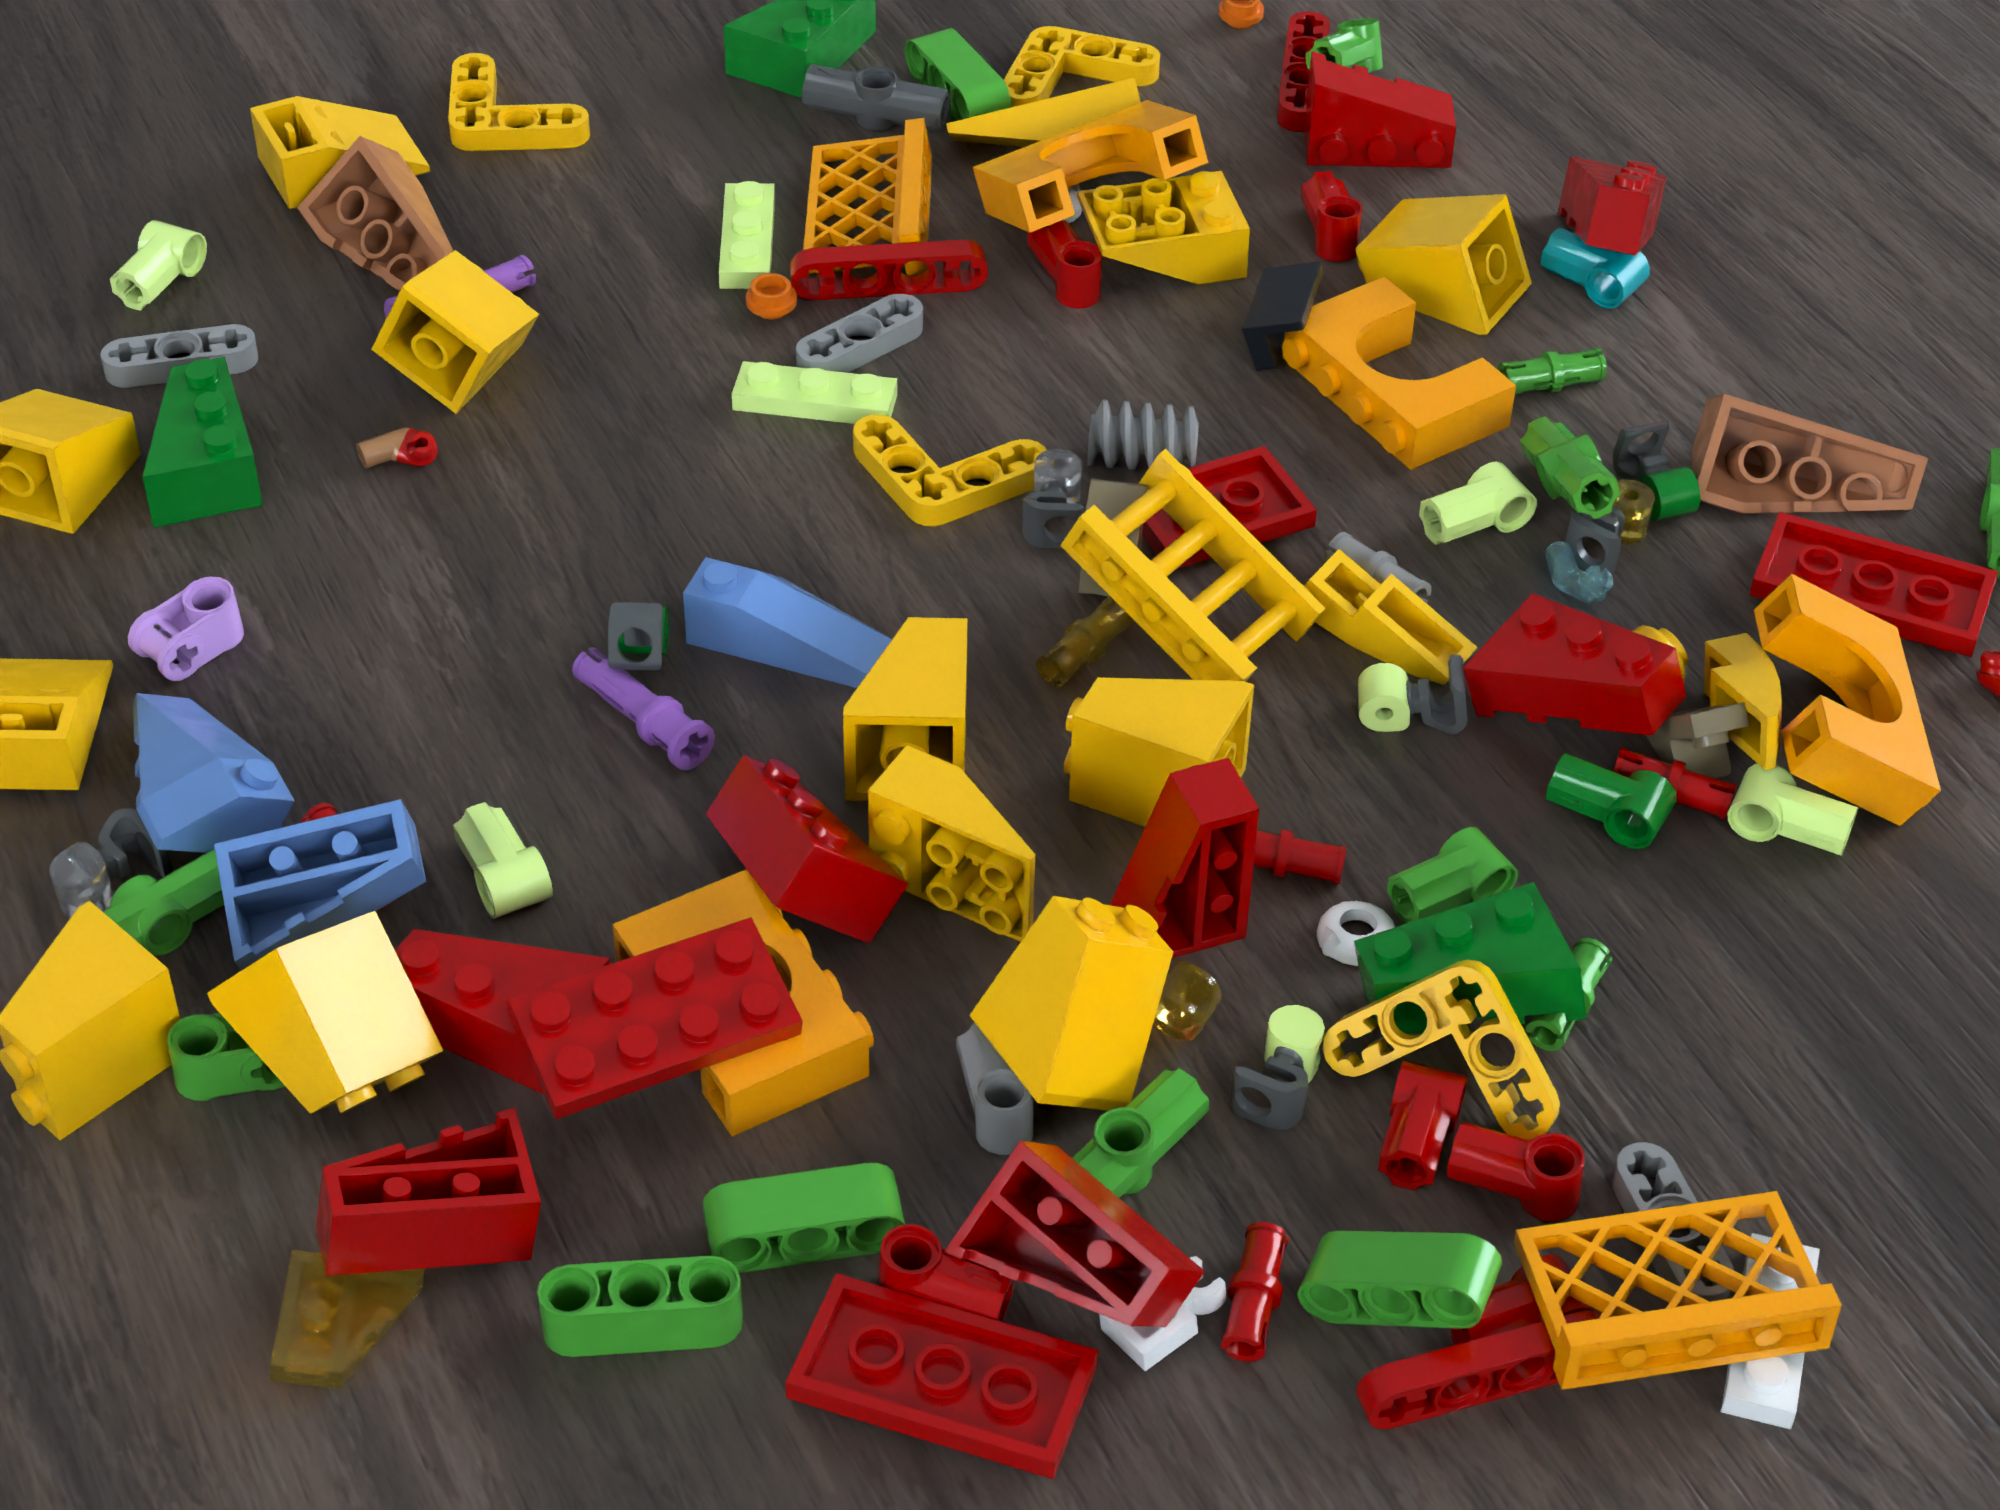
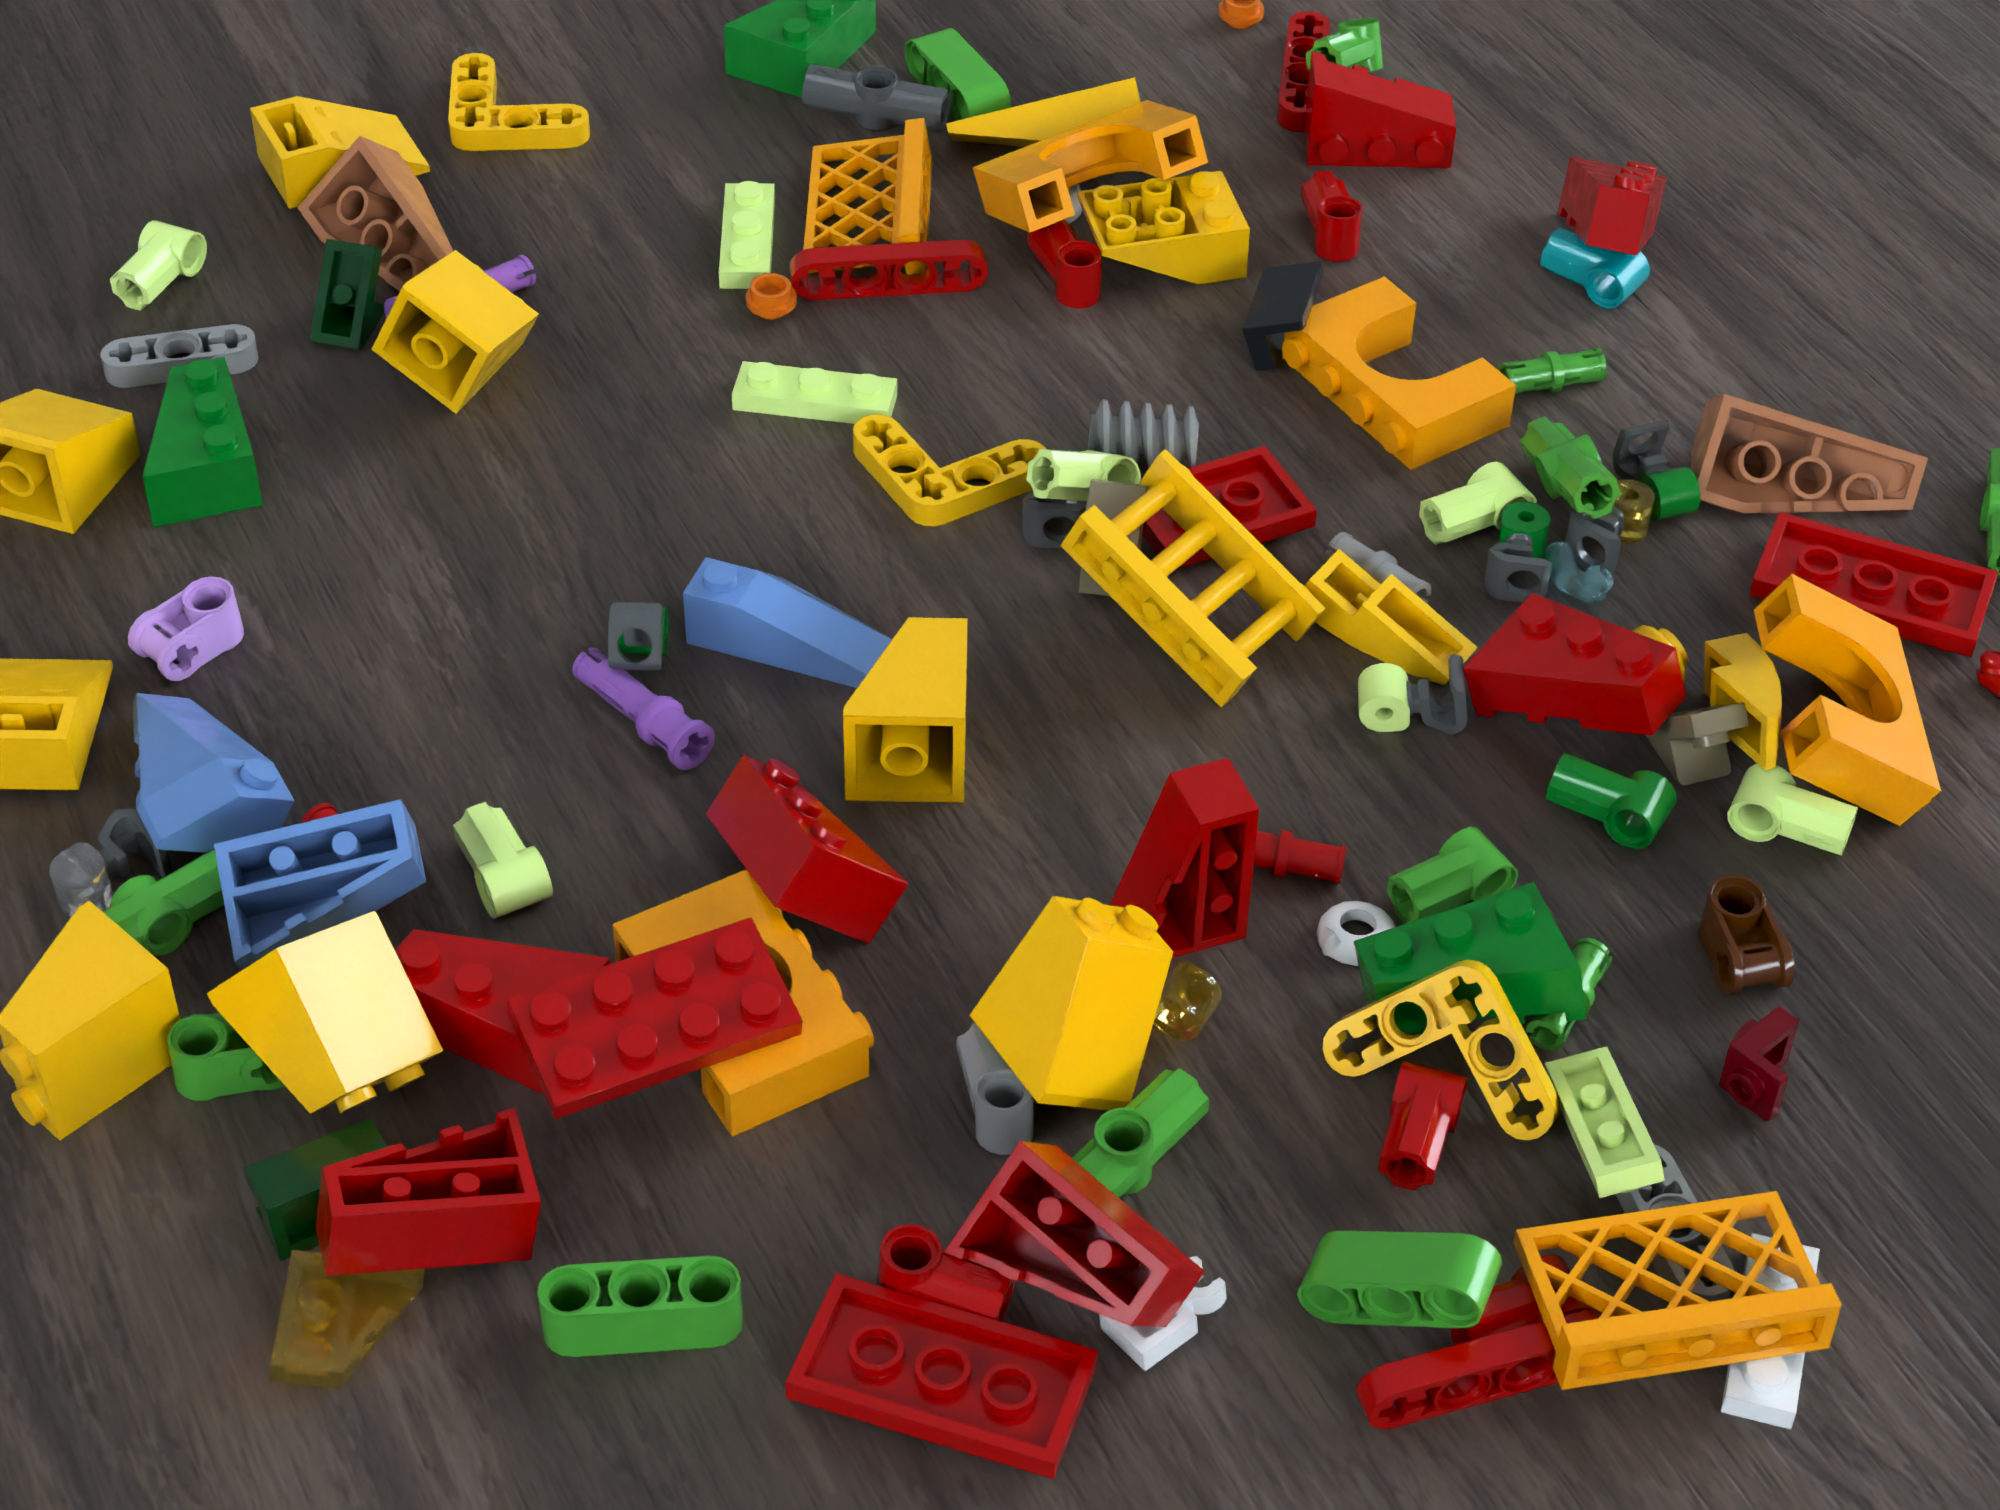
arm [356,428,438,469] -> none
bright green beam [702,1163,905,1273] -> none
light grey beam [796,294,923,373] -> none
yellow slope [868,745,1035,942] -> none
yellow beam [1004,26,1160,107] -> none
clear yellow pin [1036,596,1133,687] -> none
yellow slope [1064,677,1254,827] -> none
red pin [1221,1222,1289,1362] -> none
dark grey leg [1230,1005,1325,1130] -> none
yellow slope [1355,194,1532,335] -> none
red piece [1447,1122,1585,1222] -> none
red pin [1613,747,1737,820] -> none
none -> dark green hinge [243,1118,388,1261]
none -> dark green slope [309,239,384,350]
none -> yellowish green piece [1026,449,1141,501]
none -> dark grey leg [1483,501,1552,603]
none -> yellowish green plate [1545,1046,1665,1198]
none -> reddish brown piece [1698,875,1794,996]
none -> dark red bracket [1718,1006,1800,1121]

